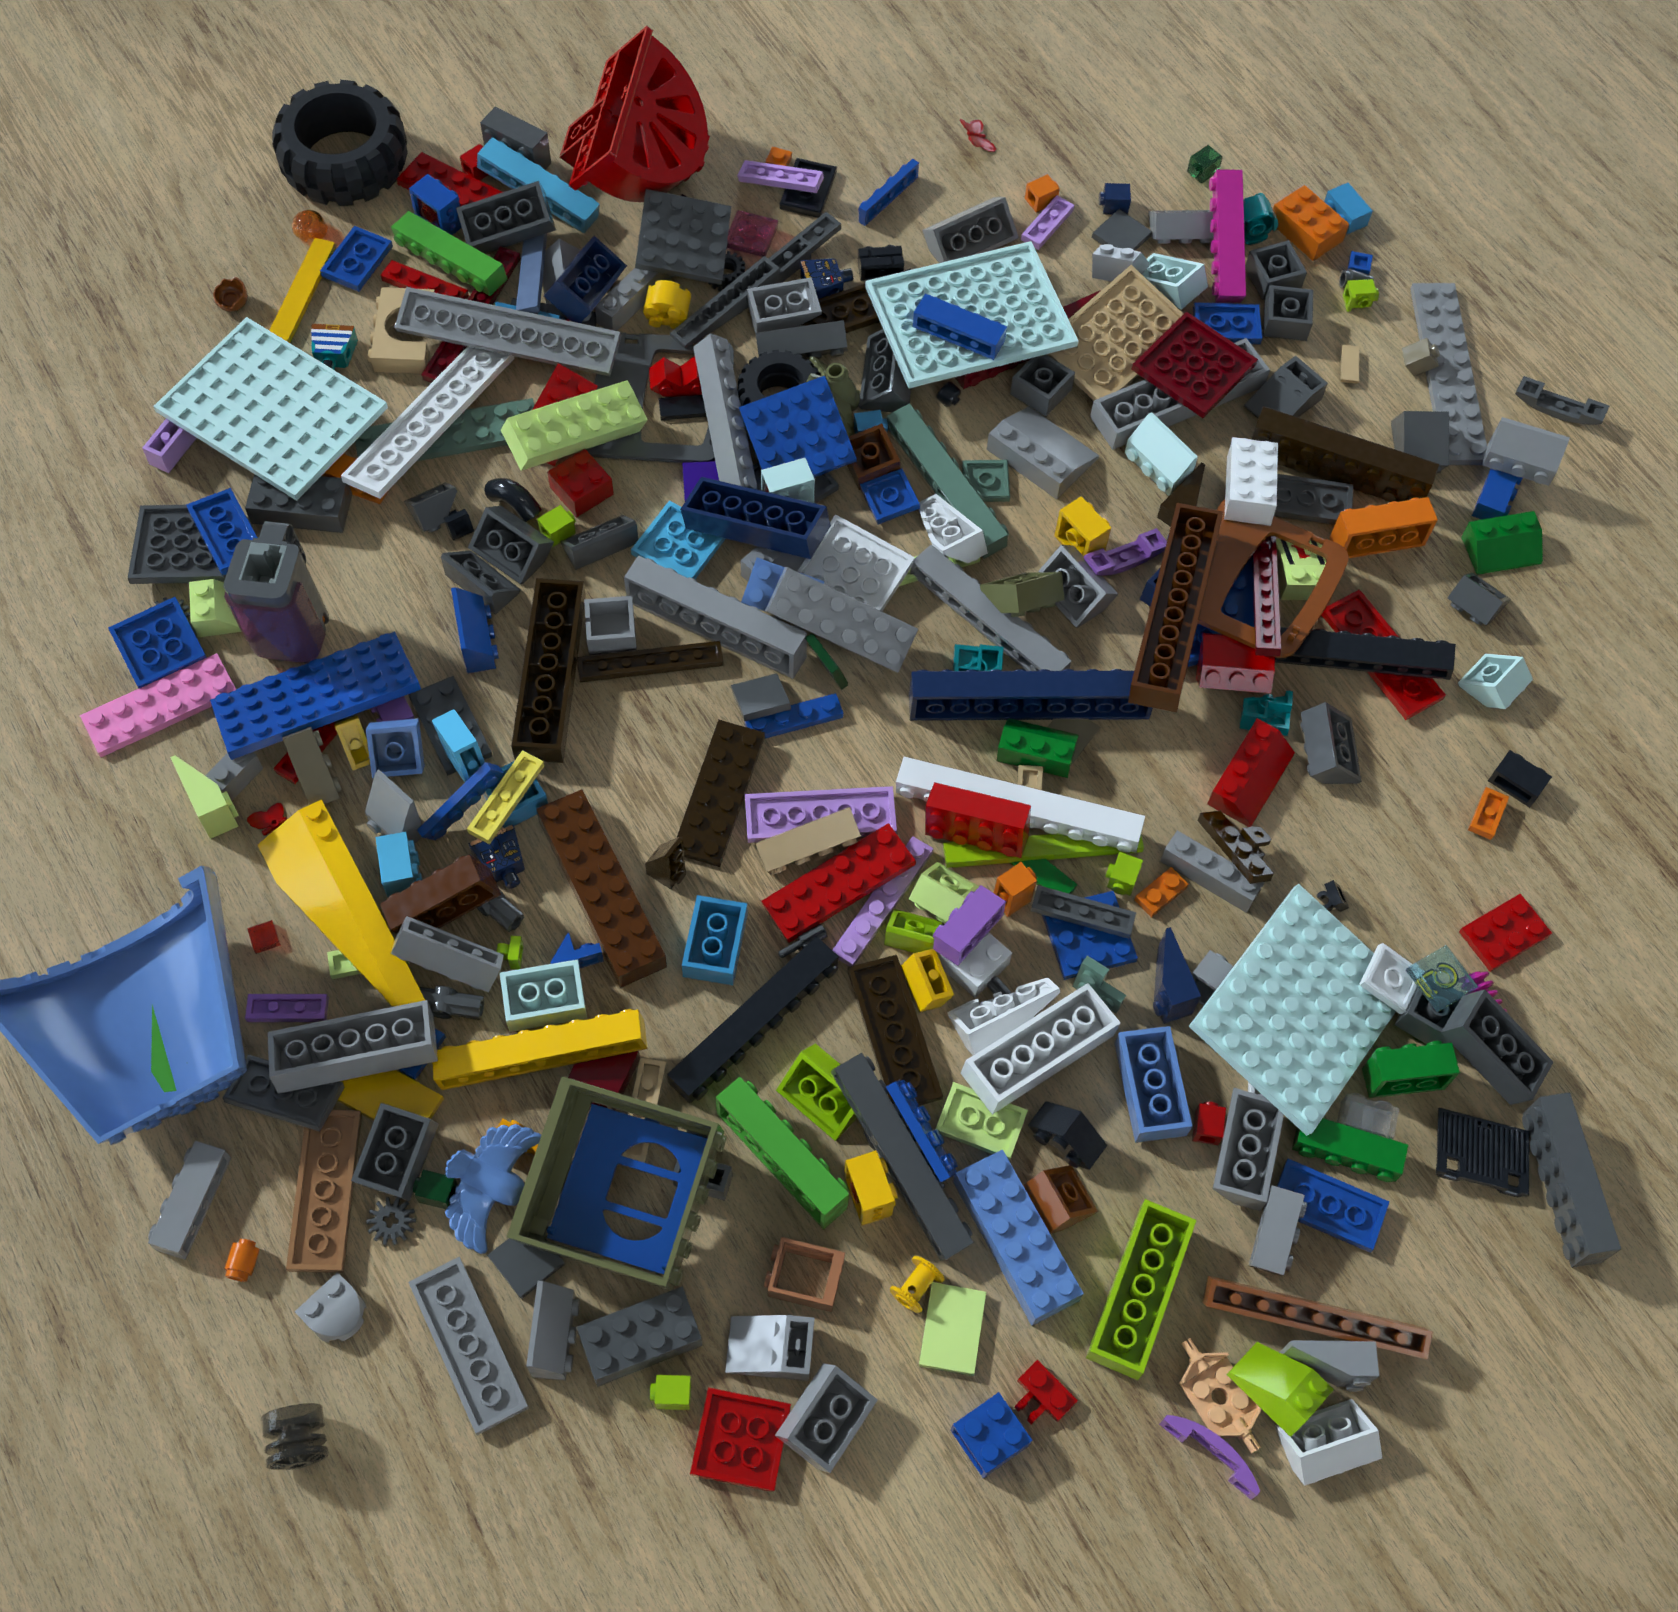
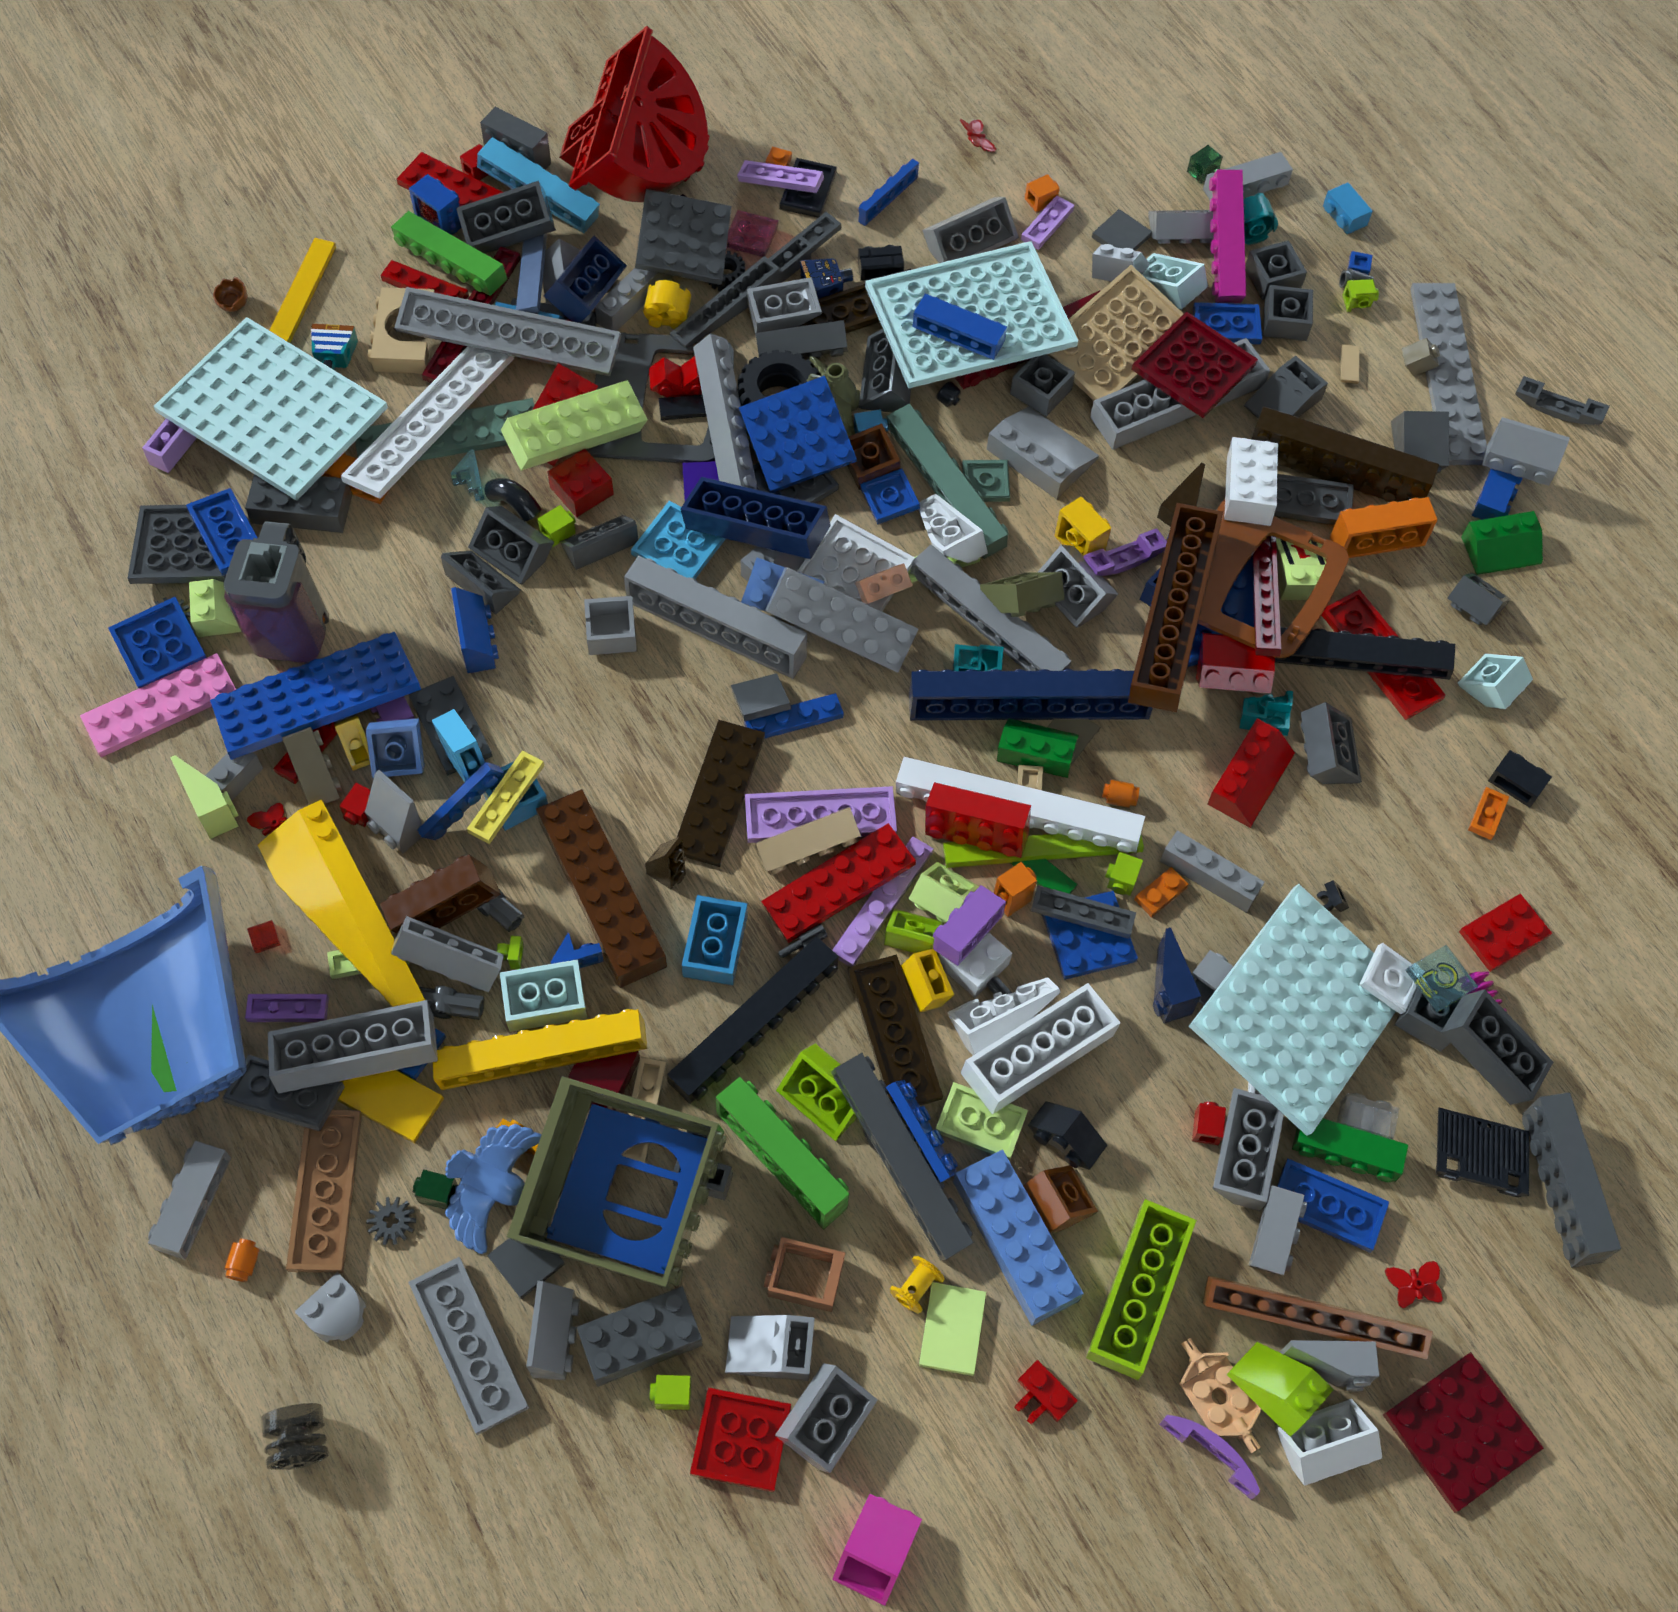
black tyre [272,80,408,206] -> none
clear orange hair [291,210,328,242] -> none
blue plate [320,226,393,292] -> none
dark grey brick [351,1103,439,1201] -> none
medium azure brick [375,832,422,897] -> none
dark grey slope [404,482,457,533] -> none
black tile [444,509,474,541] -> none
dark blue torso [468,825,525,889] -> none
dark brown brick [511,578,586,763] -> none
dark brown plate [577,641,723,682] -> none
light aqua piece [761,458,815,503] -> none
dark green tile [805,633,848,690] -> none
yellow piece [844,1150,897,1226] -> none
blue piece [950,1392,1033,1479] -> none
sand green plate [1072,956,1126,1014] -> none
dark blue brick [1099,183,1131,214] -> none
medium blue brick [1114,1026,1192,1143] -> none
light aqua slope [1124,412,1198,496] -> none
dark brown plate [1197,811,1274,884] -> none
orange brick [1273,185,1349,261] -> none
green brick [1362,1041,1460,1098] -> none
none -> red brick [339,783,371,827]
none -> clear light blue slope [451,449,485,501]
none -> dark pink slope [832,1493,922,1606]
none -> nougat window [855,563,913,604]
none -> orange brick [1102,780,1140,808]
none -> light grey brick [1203,152,1293,200]
none -> dark red plate [1383,1352,1544,1513]
none -> red piece [1385,1261,1443,1308]

